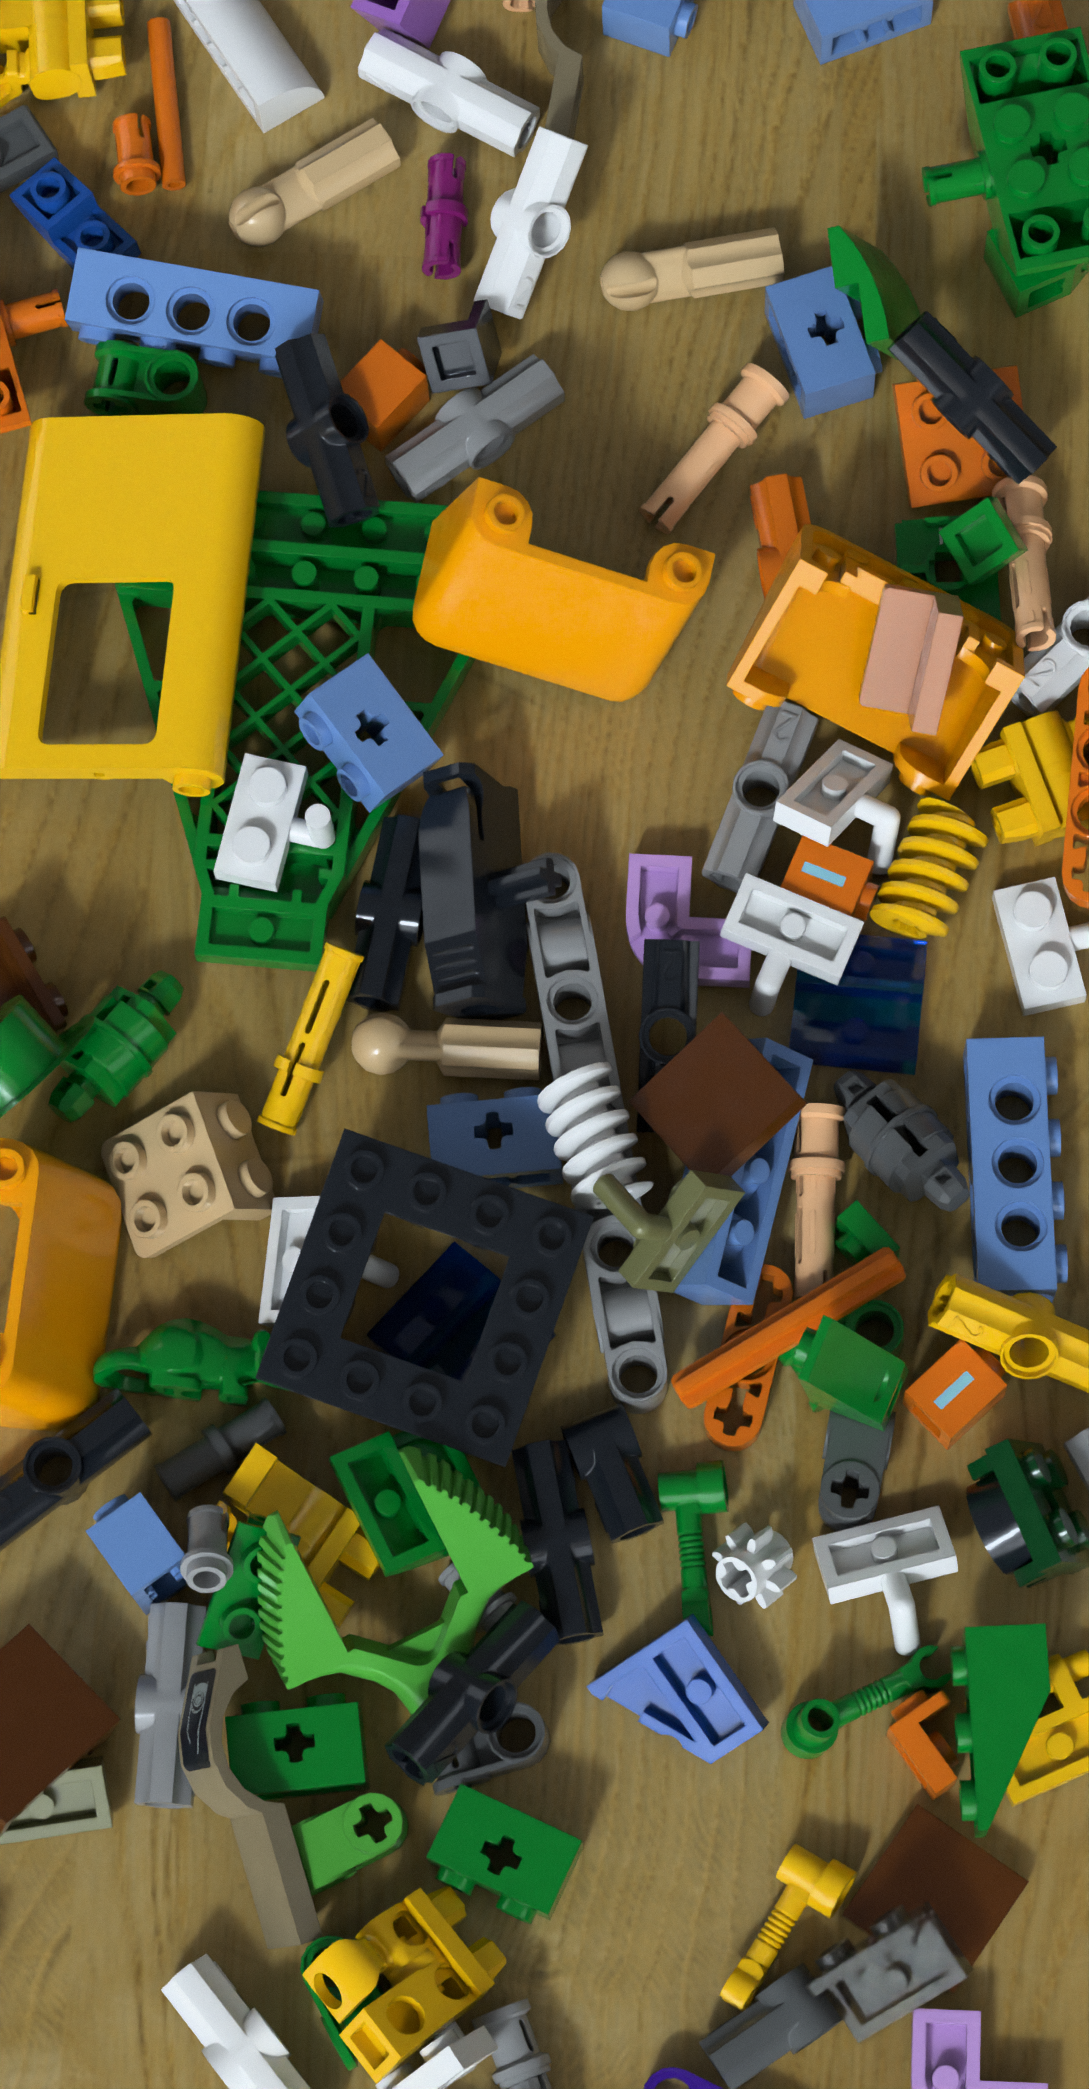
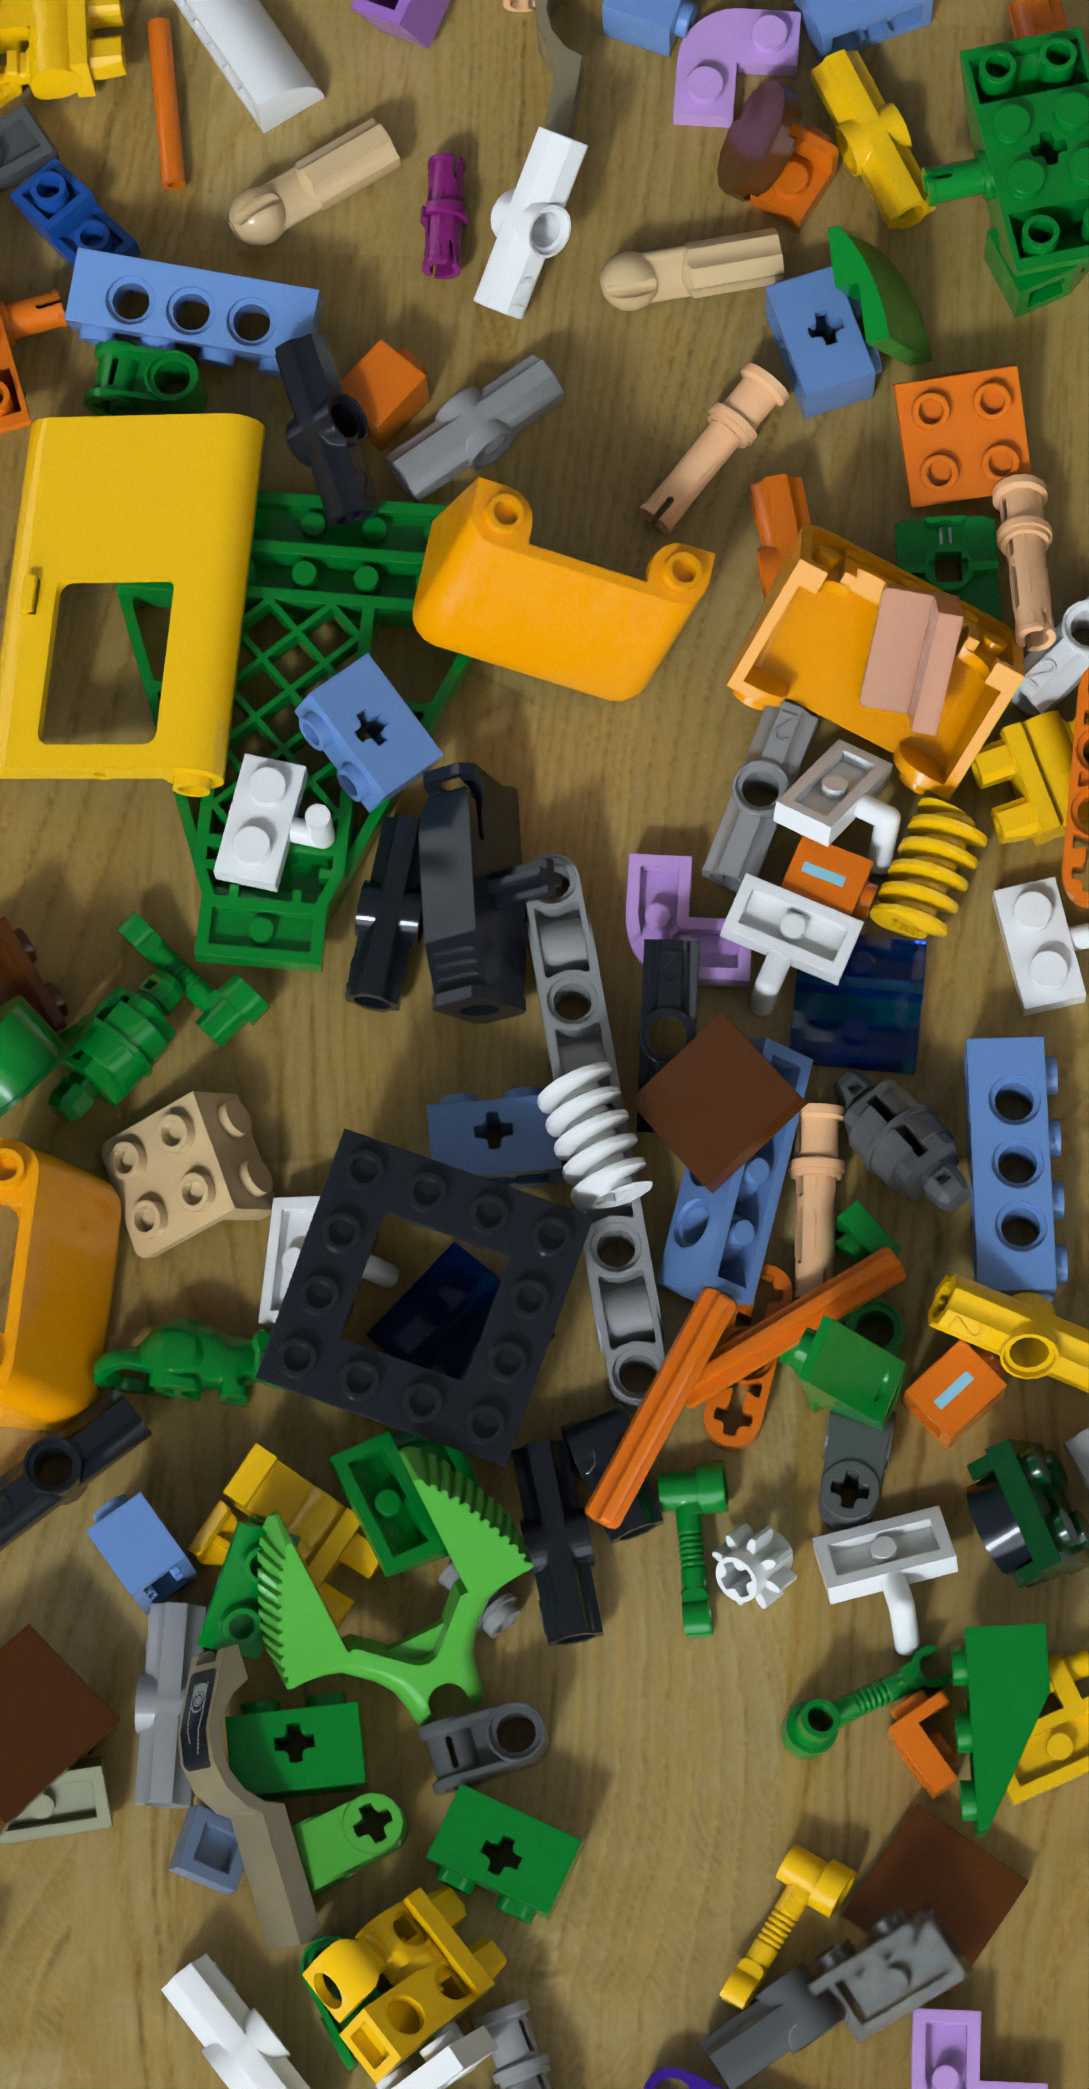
orange pin [112,113,161,196] -> none
dark grey pin [154,1397,287,1502] -> none
light grey pin [180,1505,233,1593] -> none
yellow pin [257,942,364,1136] -> none
tan piece [351,1012,543,1080] -> none
white piece [358,27,540,158] -> none
black piece [384,1600,560,1786] -> none
black panel [417,299,502,394] -> none
wing [586,1613,769,1764] -> none
olive plate [593,1170,745,1293] -> none
black piece [887,311,1057,484] -> none
green plate [938,497,1028,585] -> none
none -> green brick [117,911,271,1048]
none -> sand blue plate [168,1804,244,1895]
none -> orange axle [585,1287,736,1529]
none -> lavender plate [673,8,801,128]
none -> reddish brown tile [717,80,803,202]
none -> orange bracket [748,122,839,231]
none -> yellow piece [810,49,936,230]

